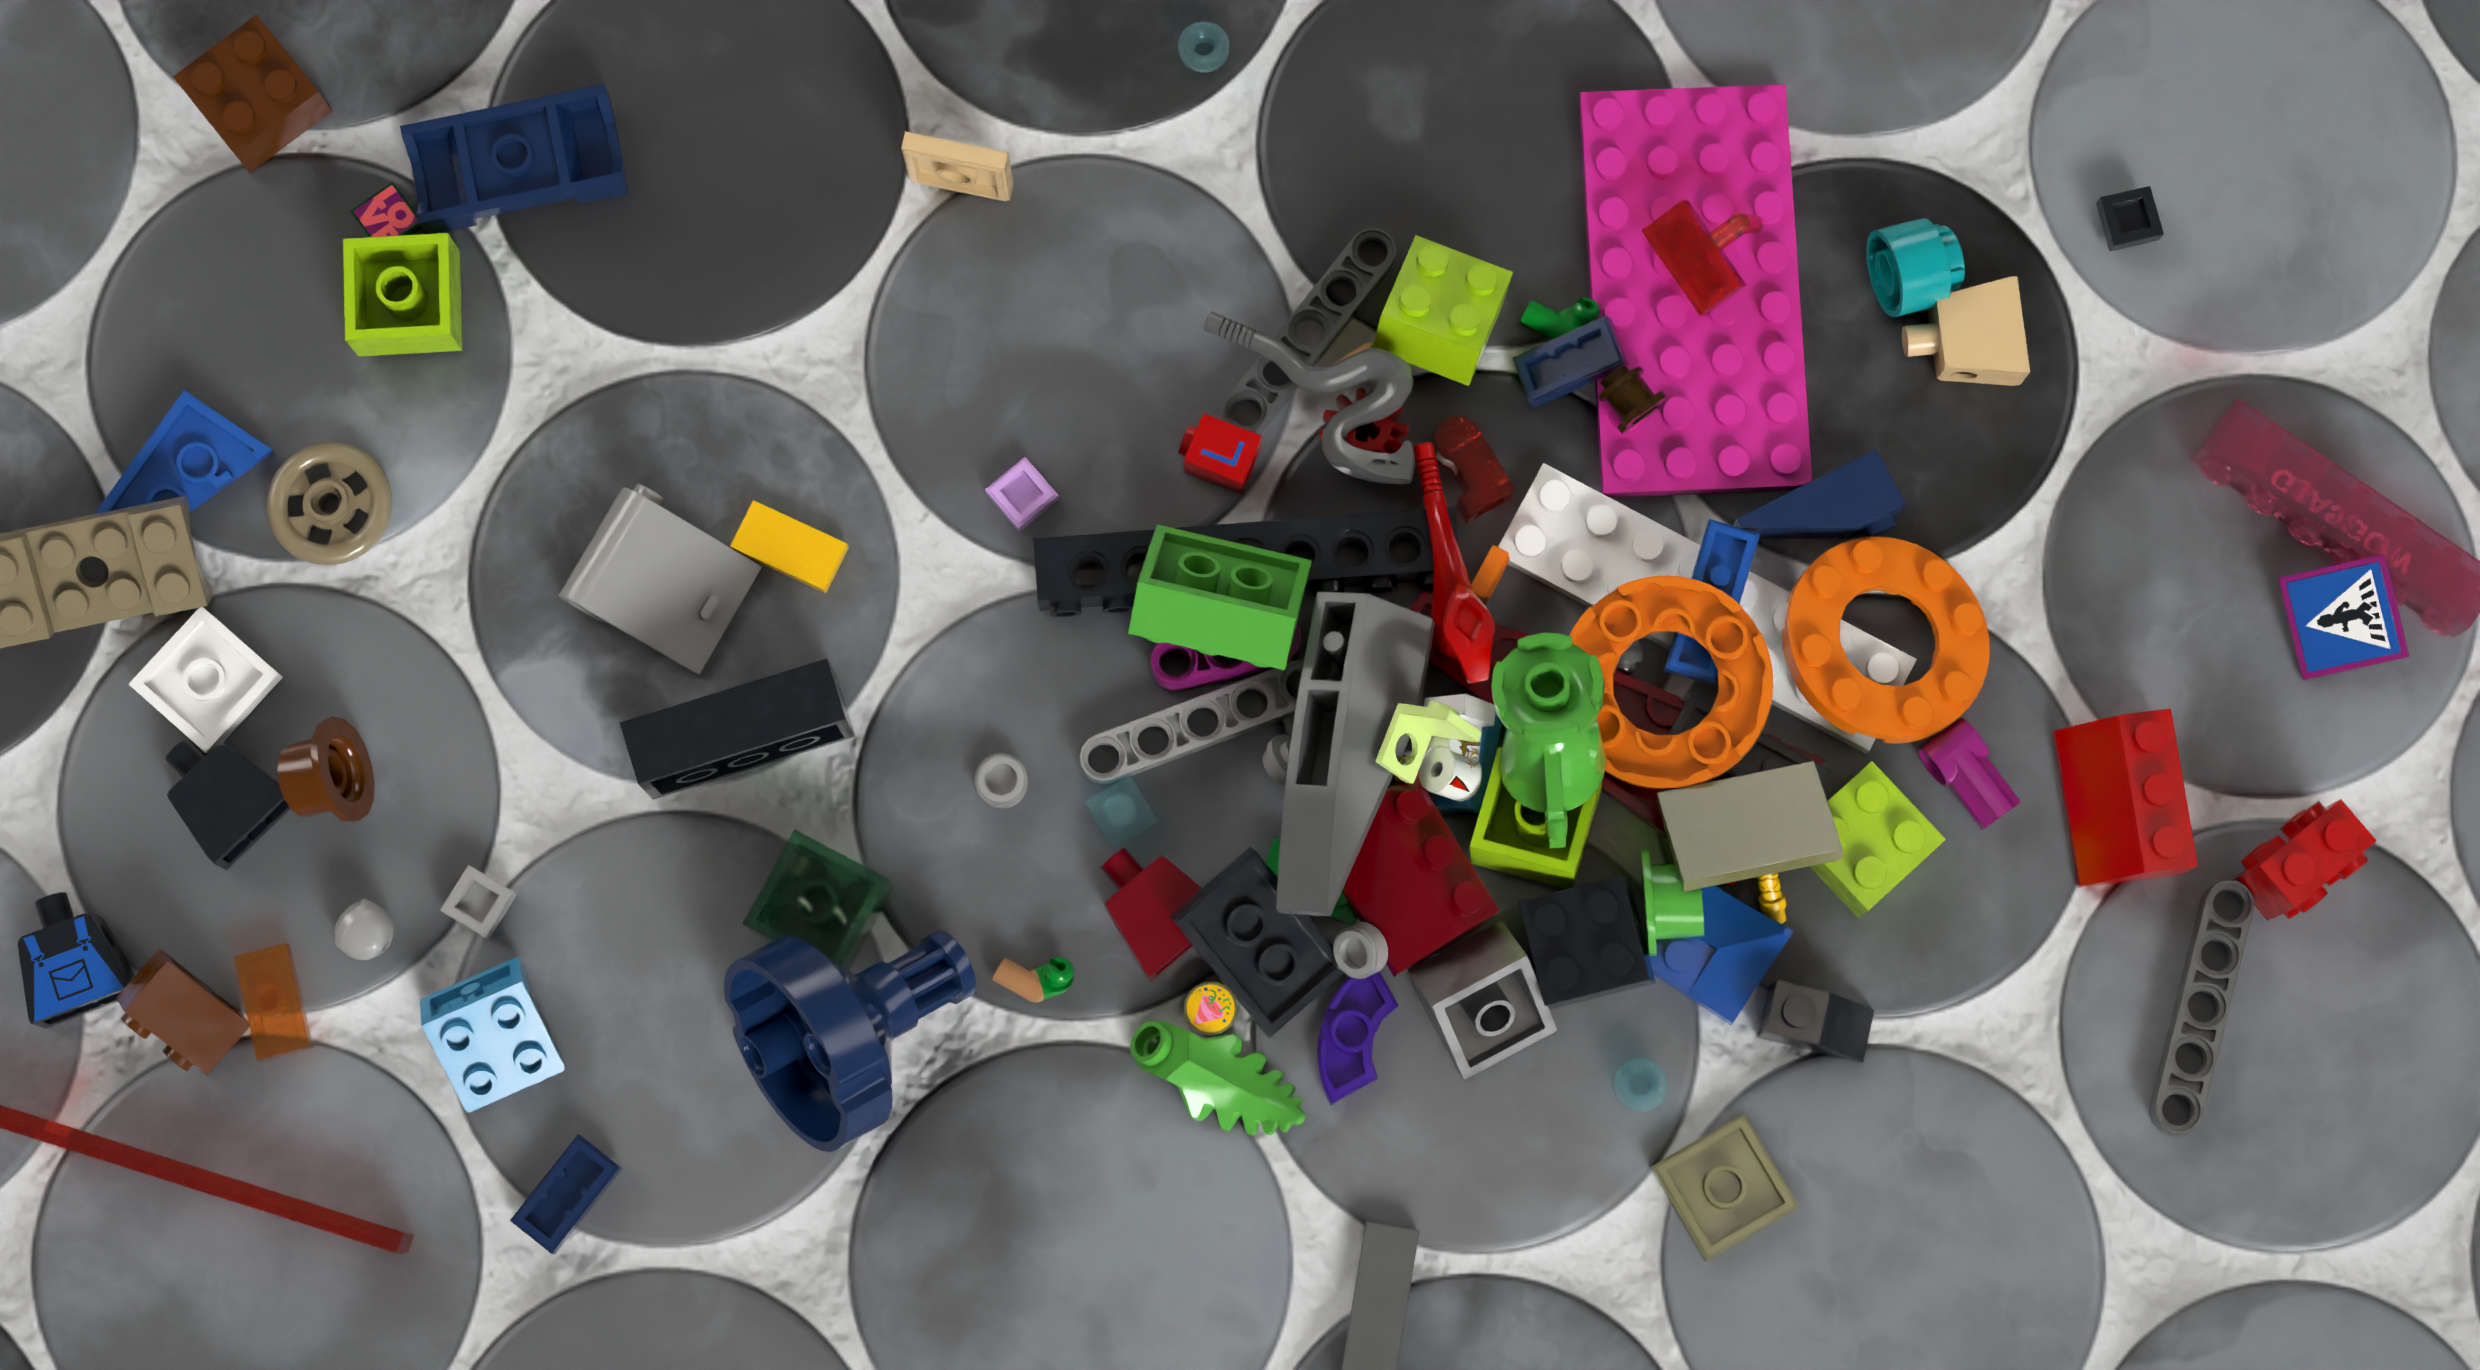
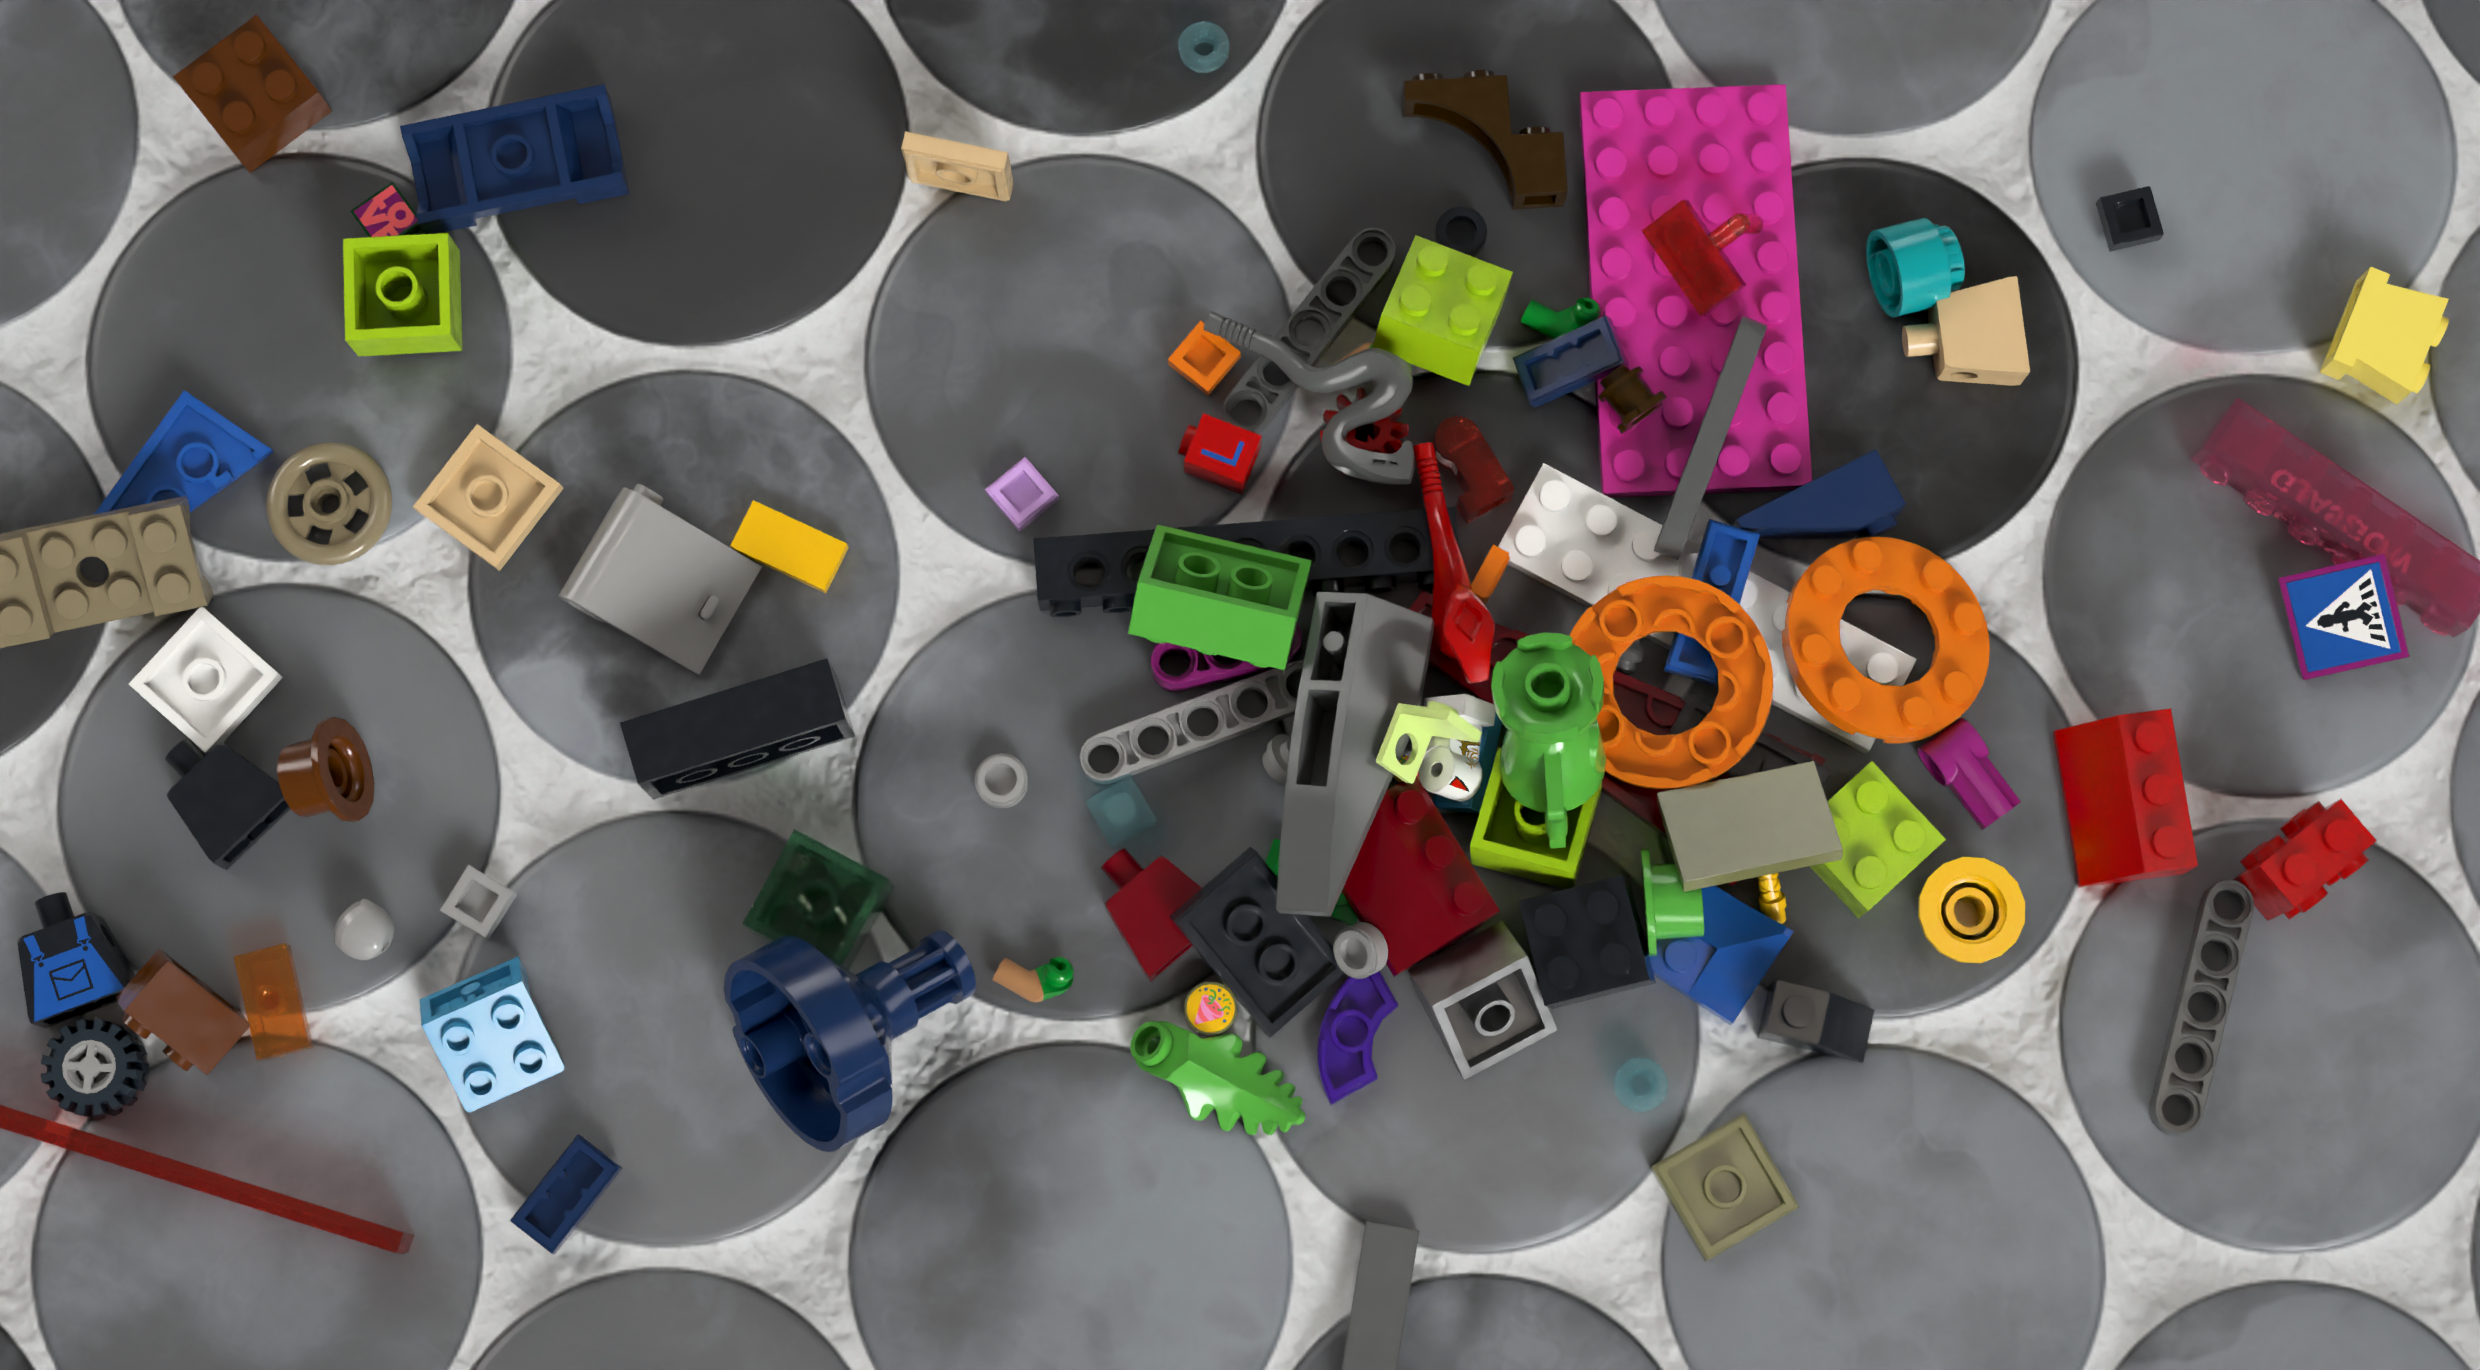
none -> black wheel [41,1018,149,1119]
none -> tan plate [413,424,564,571]
none -> orange plate [1168,320,1241,396]
none -> dark brown arch [1402,70,1568,210]
none -> black tile [1435,206,1487,257]
none -> dark grey beam [1653,316,1767,560]
none -> yellow piece [1918,857,2025,963]
none -> light yellow hips [2320,267,2449,405]

